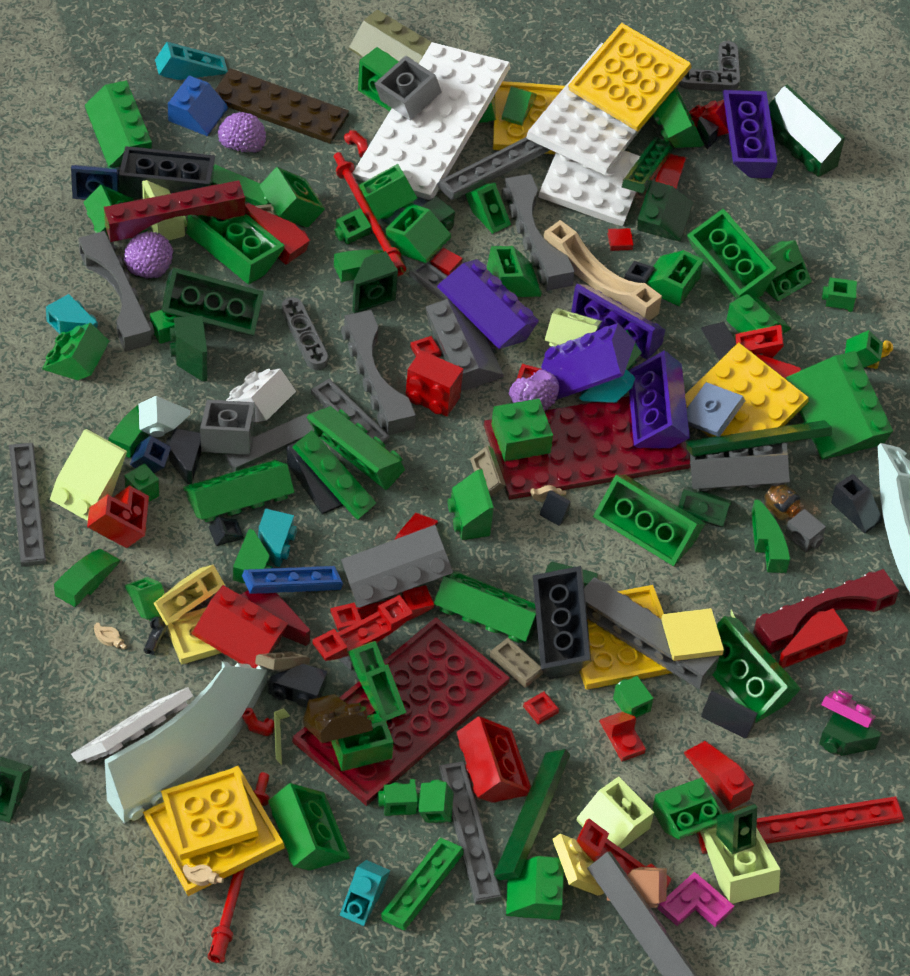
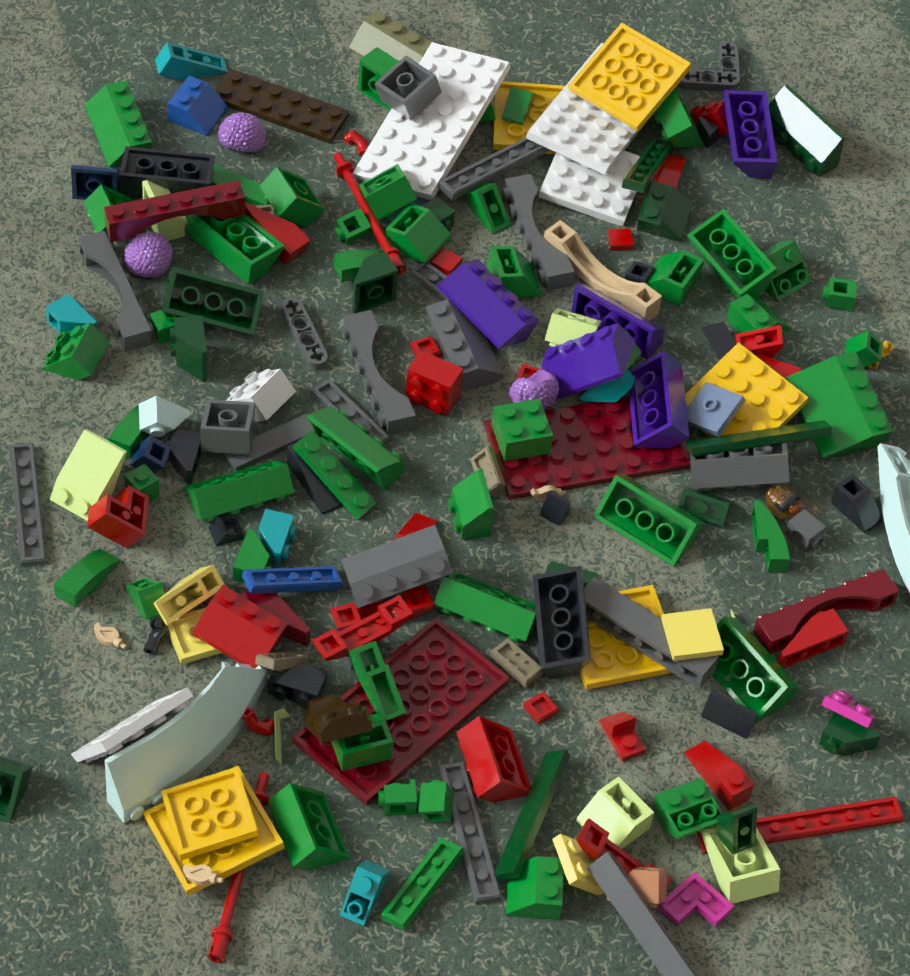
green brick [613,676,654,718] -> none

